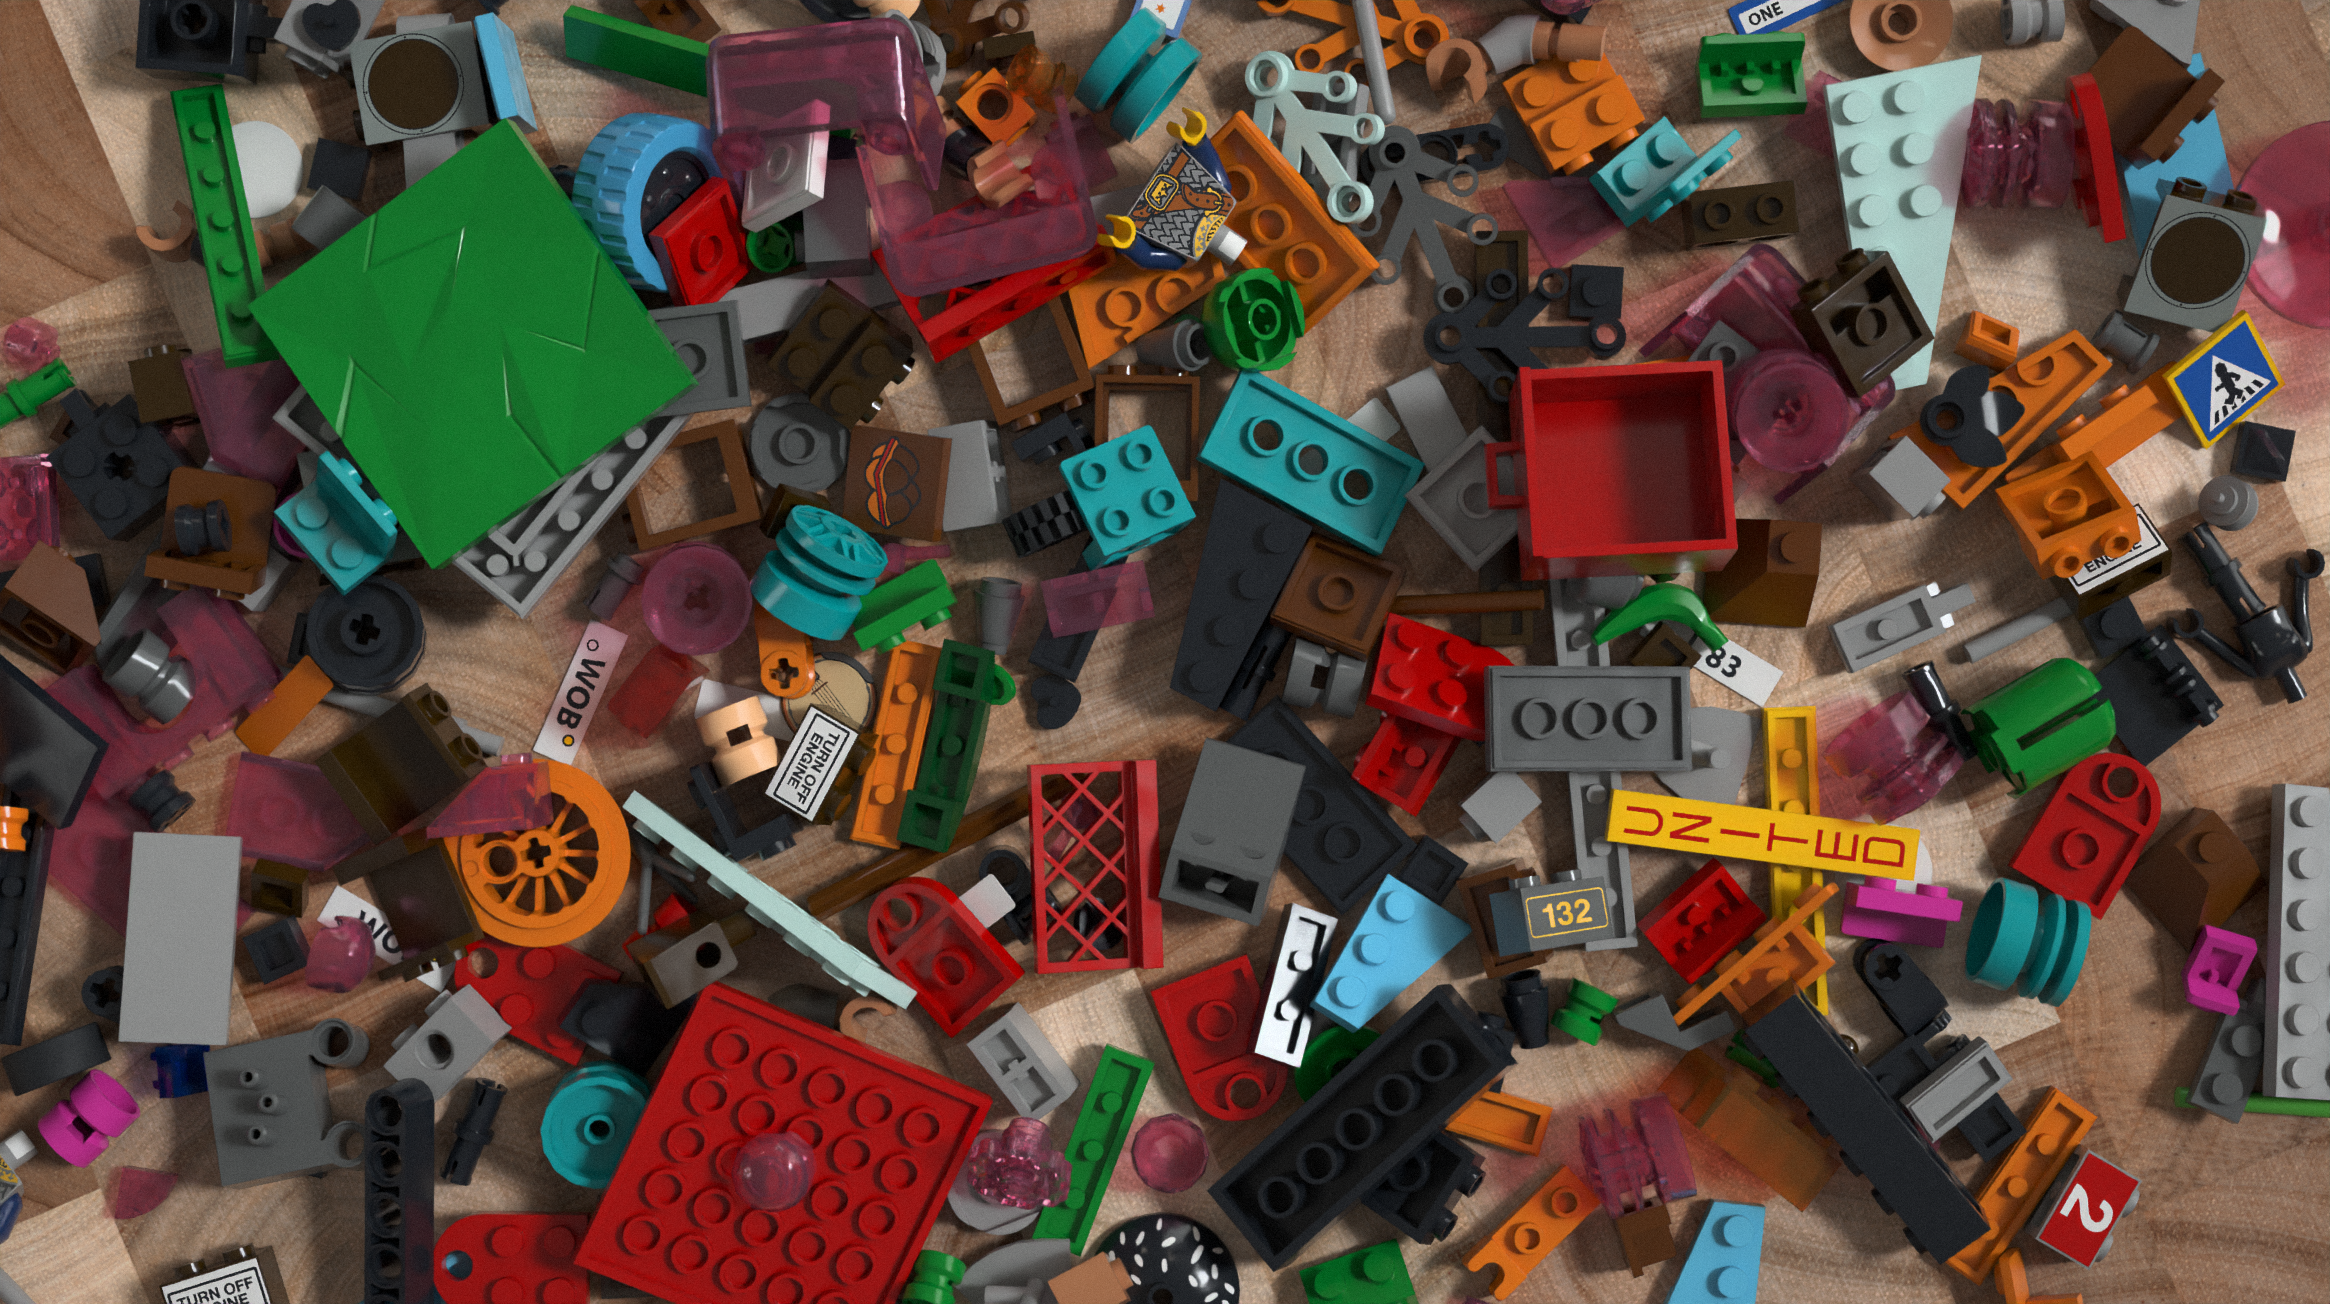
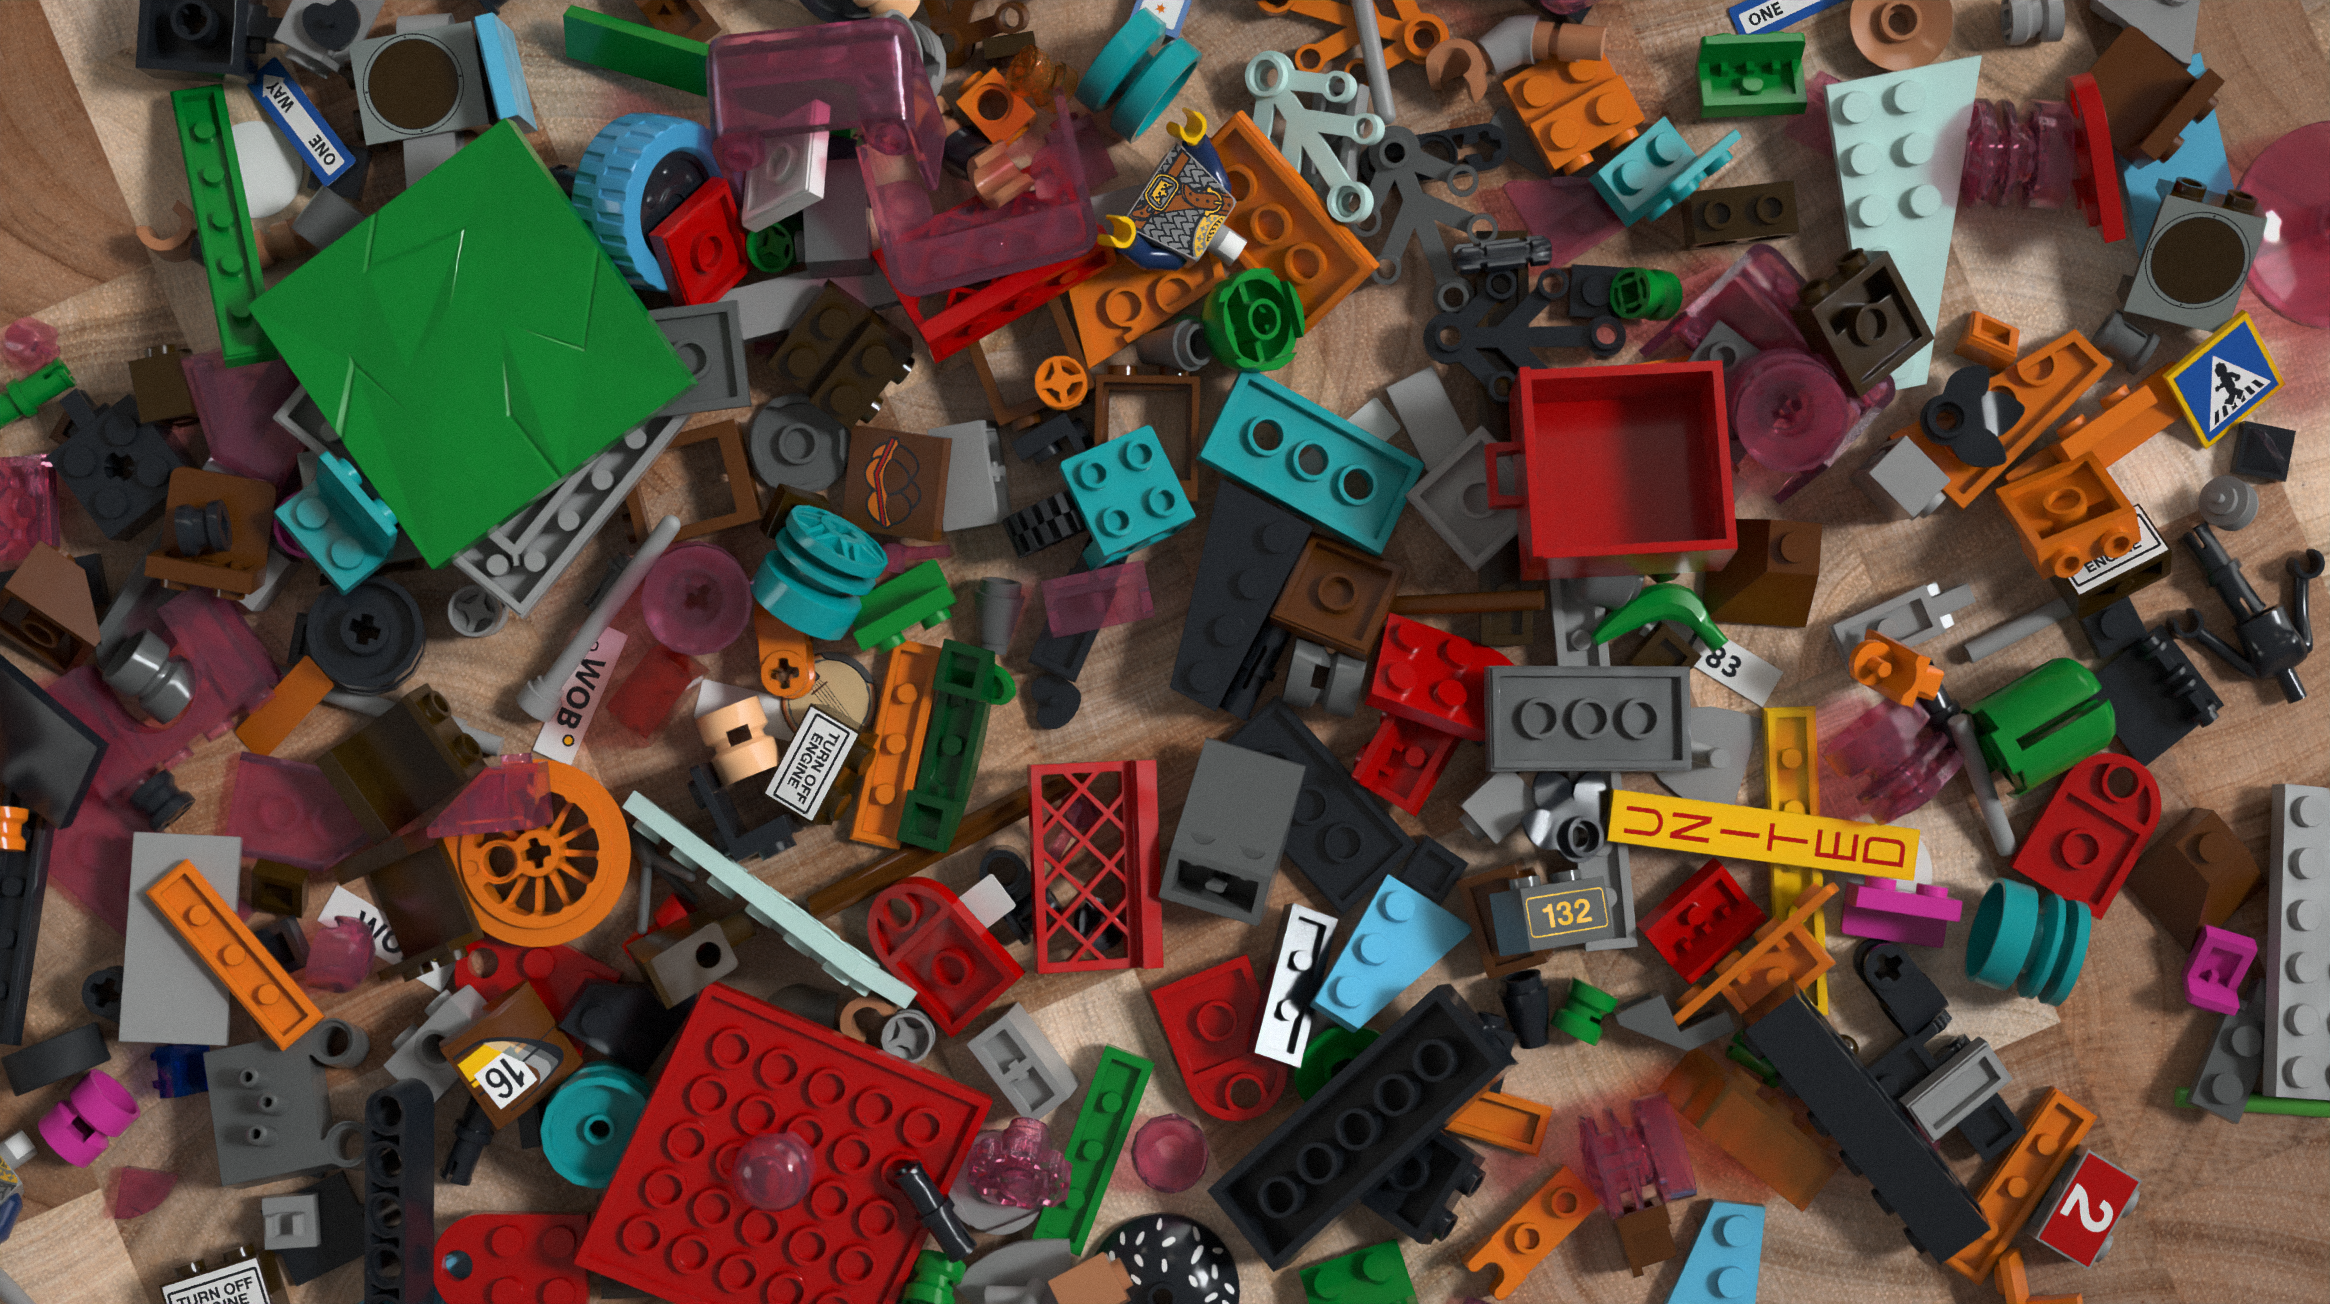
none -> orange tile [145,859,326,1051]
none -> sticker [246,57,356,186]
none -> black piece [260,1170,365,1287]
none -> light grey tile [261,1192,322,1250]
none -> slope [439,978,583,1130]
none -> light grey wheel [448,585,510,637]
none -> light grey piece [516,515,681,722]
none -> black tile [517,1097,547,1149]
none -> light grey wheel [881,1007,937,1063]
none -> black pin [892,1159,977,1263]
none -> orange wheel [1035,356,1088,410]
none -> black axle [1451,235,1552,275]
none -> black plate [1521,772,1609,863]
none -> green wheel [1610,267,1683,322]
none -> orange hips [1848,628,1944,708]
none -> light grey bar [1947,714,2018,856]

